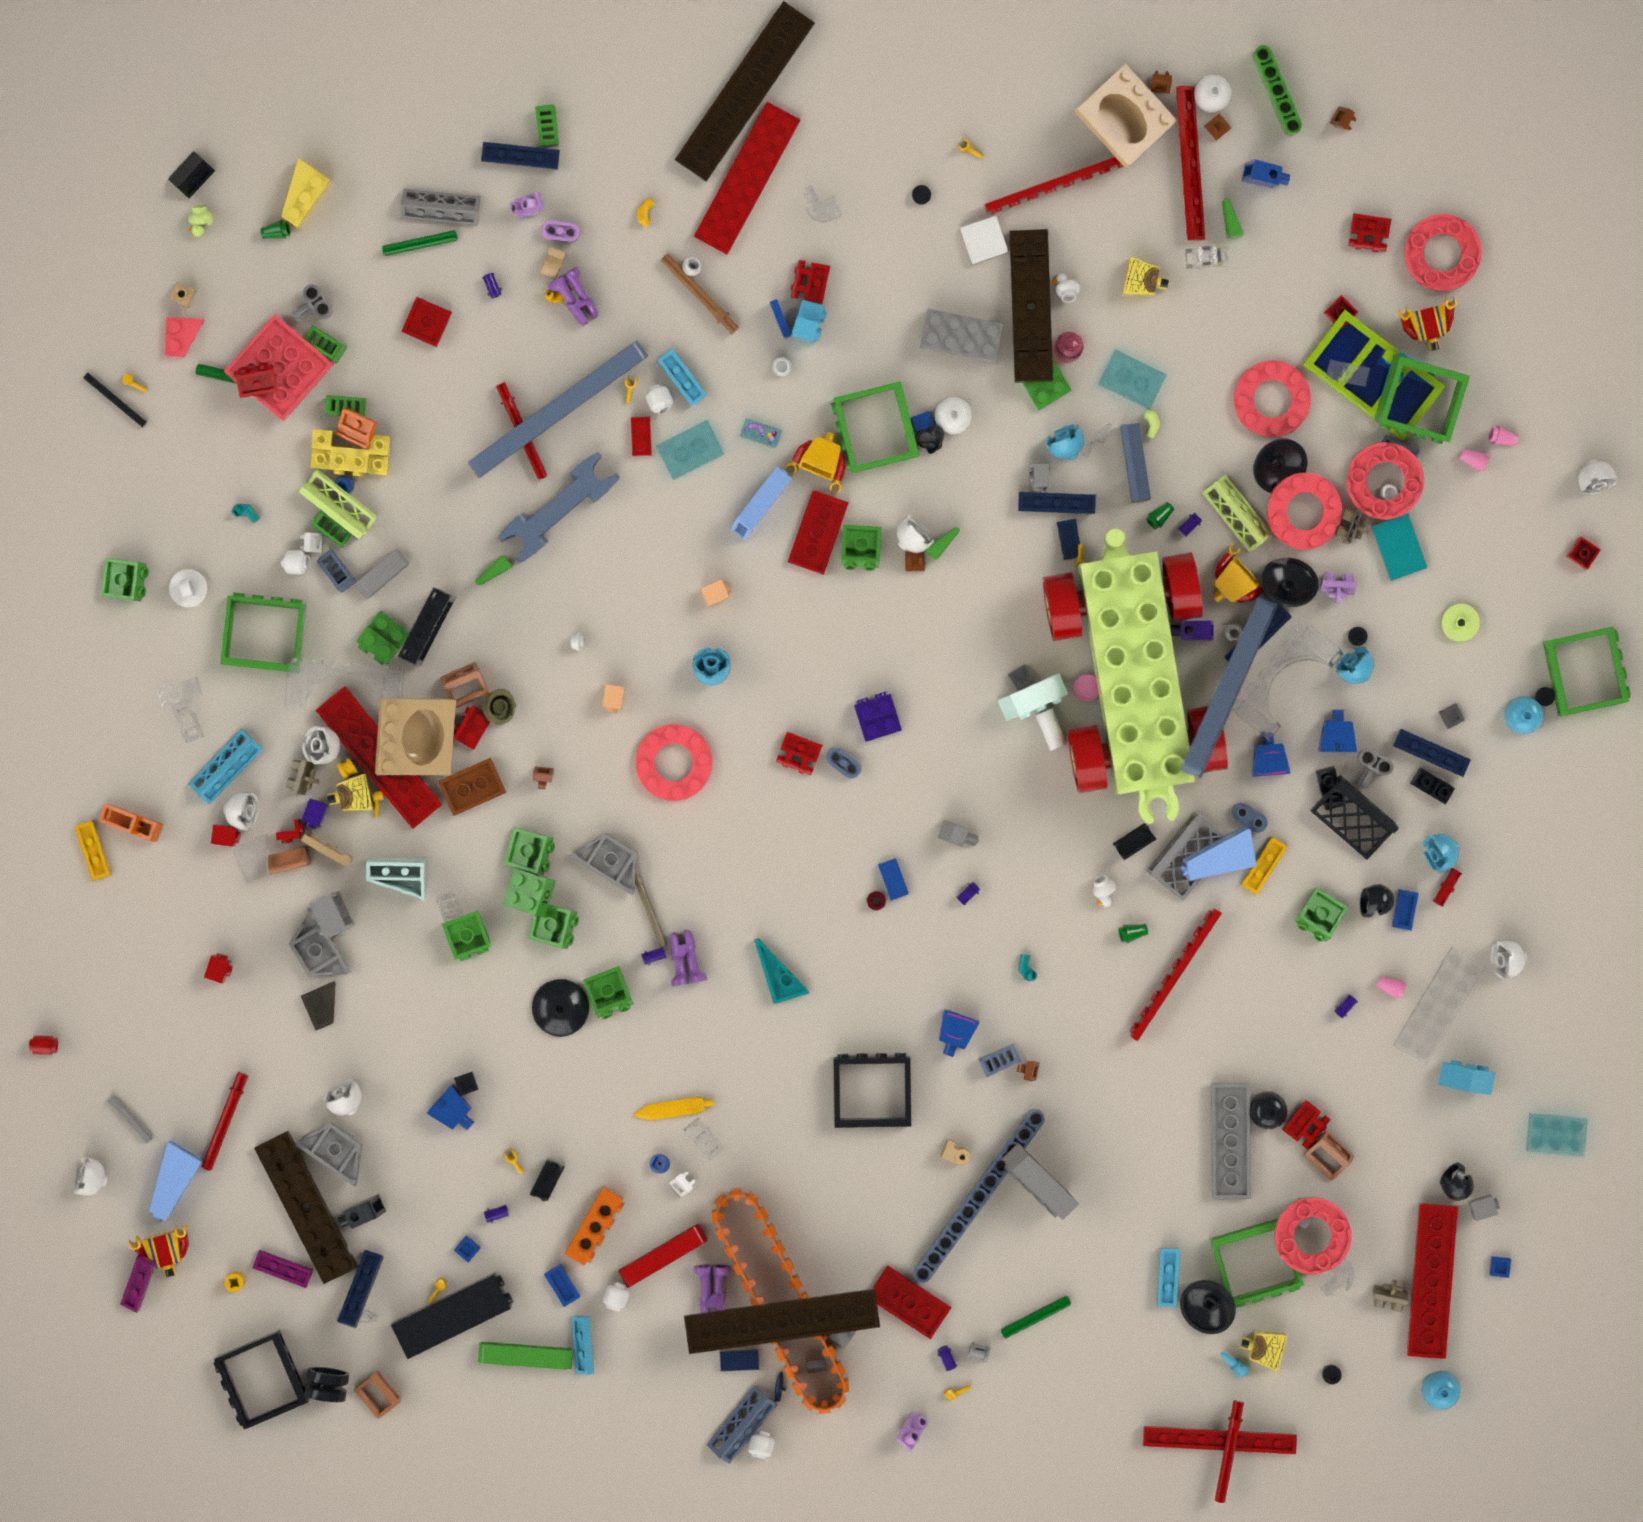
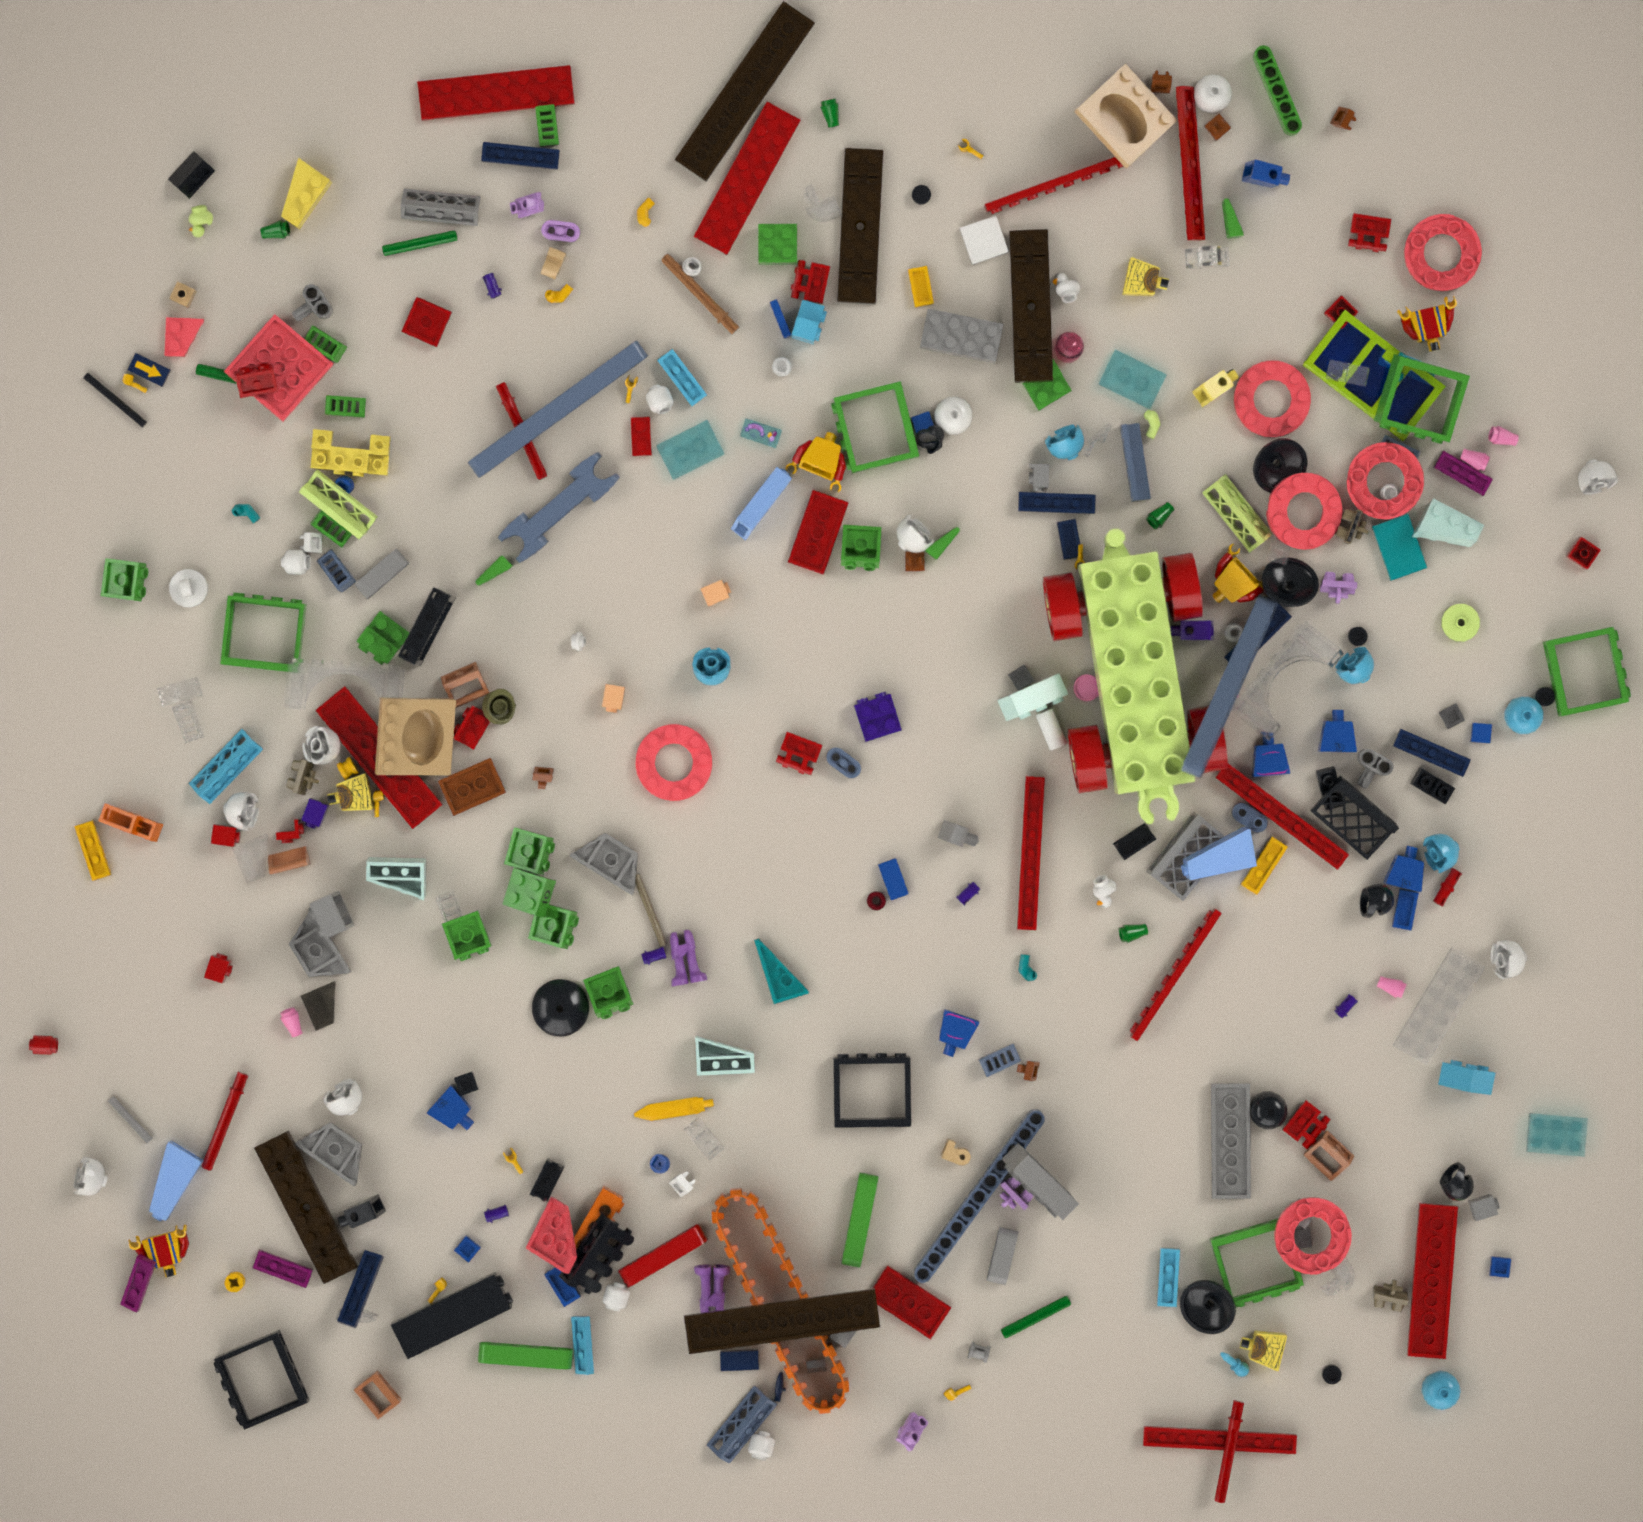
tan plate [301,833,353,866] -> none
black wheel [304,1367,349,1402] -> none
orange plate [335,408,378,449] -> none
medium lavender piece [547,267,598,326] -> none
dark purple pin [937,1345,957,1371] -> none
dark purple pin [1178,512,1202,537] -> none
bright green plate [1294,887,1348,942] -> none
none -> dark blue tile [128,353,171,387]
none -> bright pink cone [280,1007,302,1037]
none -> red plate [417,65,575,121]
none -> coral plate [526,1197,577,1274]
none -> black fence [559,1213,634,1295]
none -> light aqua wedge [695,1036,755,1076]
none -> bright green brick [758,224,797,265]
none -> green cone [820,98,839,128]
none -> dark brown piece [837,148,883,304]
none -> bright green beam [841,1172,879,1268]
none -> yellow tile [908,266,934,308]
none -> light grey beam [987,1227,1018,1285]
none -> lavender hips [1000,1177,1033,1210]
none -> red plate [1017,776,1045,930]
none -> light yellow torso [1192,369,1239,408]
none -> red plate [1215,763,1349,870]
none -> flat silver tile [1294,1227,1312,1249]
none -> blue torso [1383,846,1424,892]
none -> light aqua wedge [1412,498,1484,547]
none -> magenta tile [1433,451,1493,496]
none -> blue tile [1470,723,1492,743]

